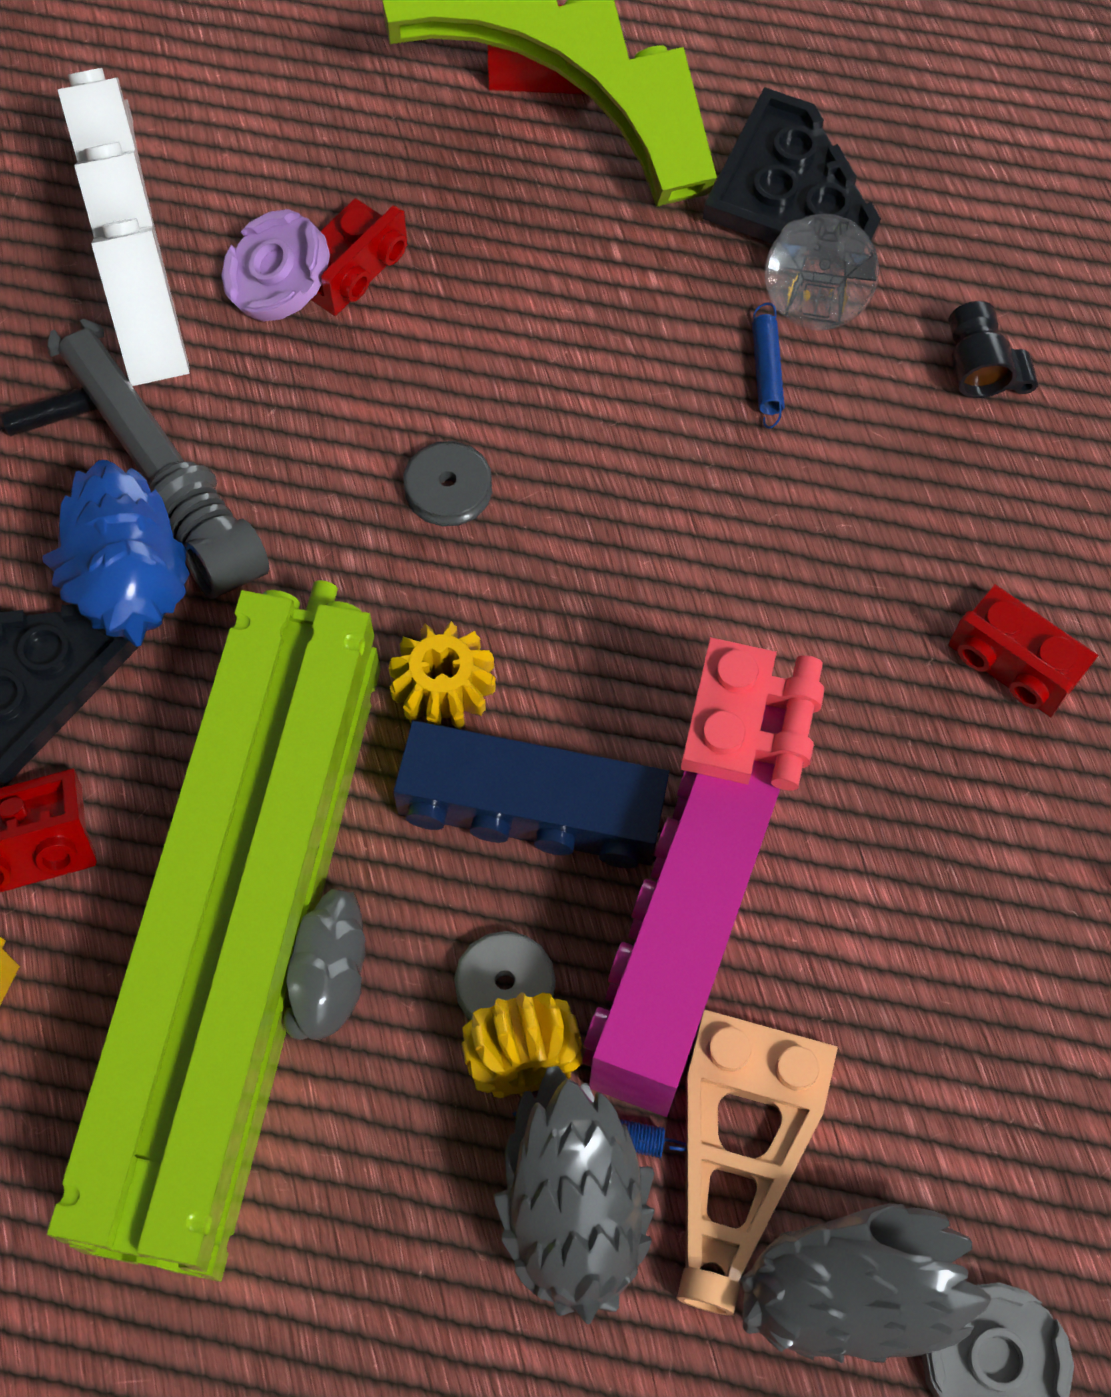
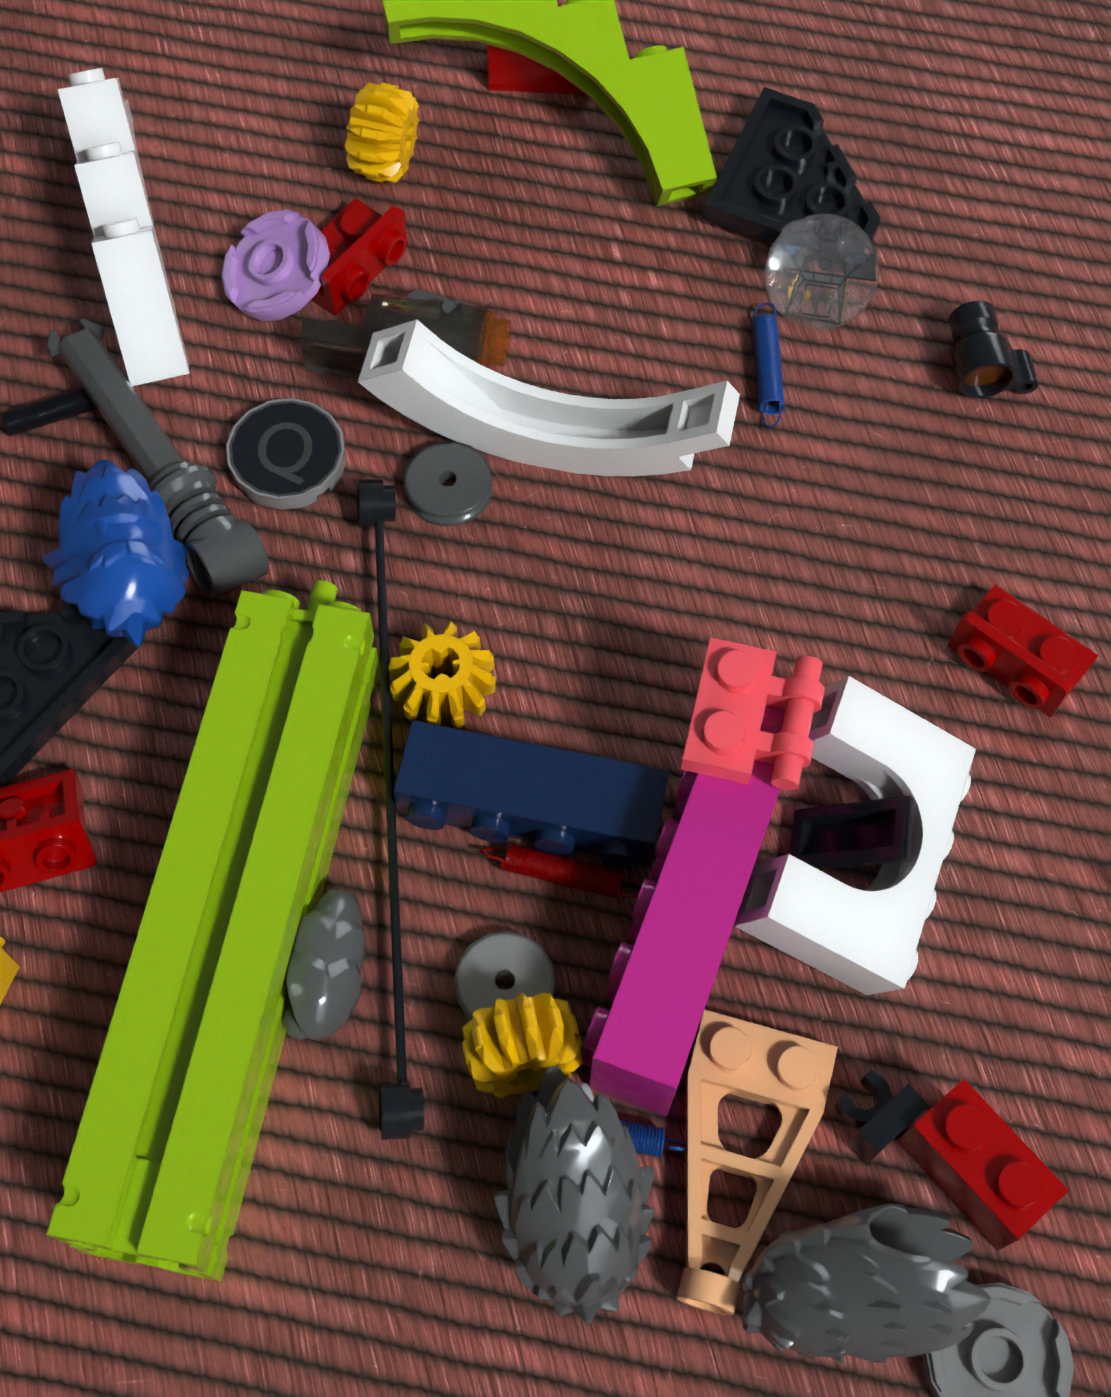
none -> black tile [226,398,347,510]
none -> clear smoke plate [299,289,511,380]
none -> yellow gear [344,82,420,183]
none -> black piece [357,479,424,1140]
none -> white arch [358,319,740,476]
none -> red piece [480,843,642,898]
none -> white arch [734,676,976,995]
none -> black tile [790,795,914,870]
none -> black tile [835,1070,929,1165]
none -> red brick [897,1078,1069,1251]

